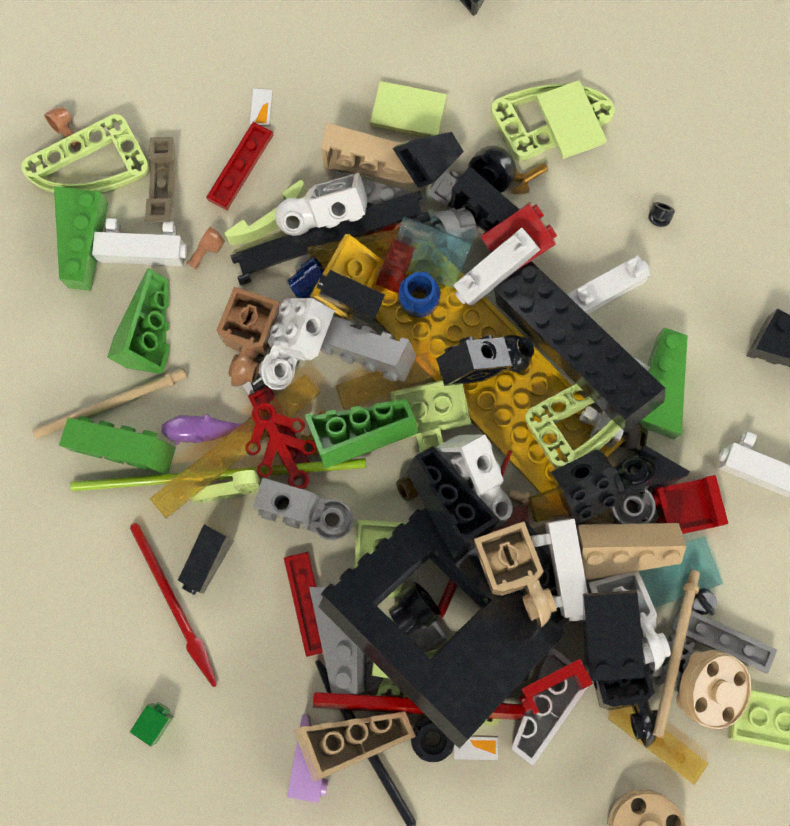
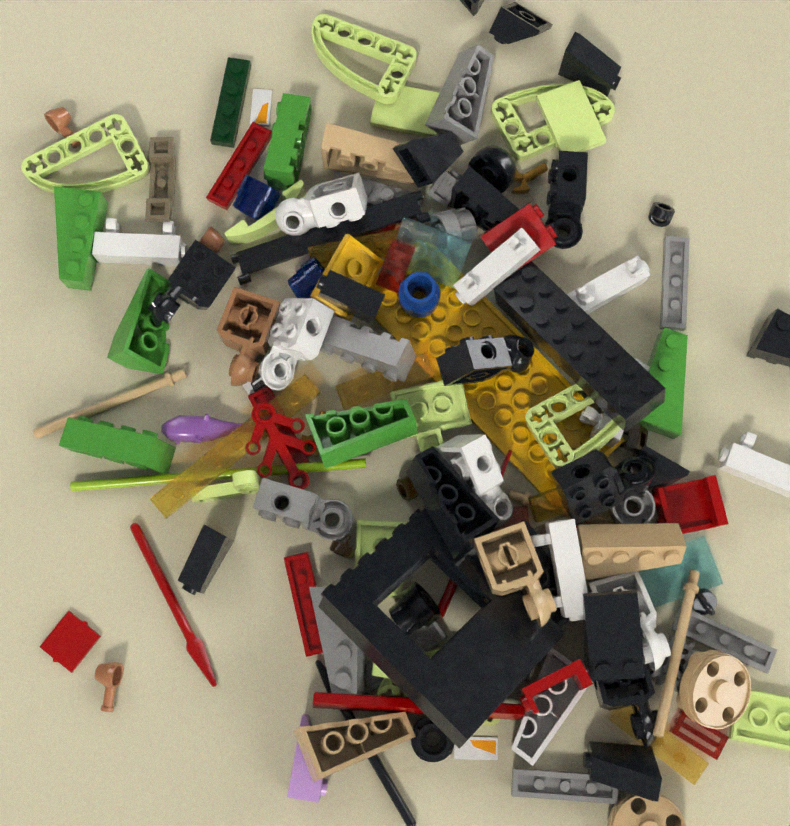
green brick [130,702,174,747] -> none
none -> red piece [40,611,101,673]
none -> nougat bar [95,662,124,712]
none -> black brick [148,239,236,327]
none -> dark green plate [210,57,251,148]
none -> clear blue piece [232,175,281,221]
none -> bright green wedge [264,93,312,191]
none -> yellowish green beam [311,14,417,104]
none -> dark brown tile [329,534,356,559]
none -> light grey wedge [425,45,494,145]
none -> black slope [489,2,553,44]
none -> light grey plate [511,768,618,804]
none -> black brick [545,150,588,249]
none -> black slope [558,32,622,97]
none -> black slope [583,741,662,802]
none -> light grey plate [660,236,690,331]
none -> clear red tile [669,709,729,760]

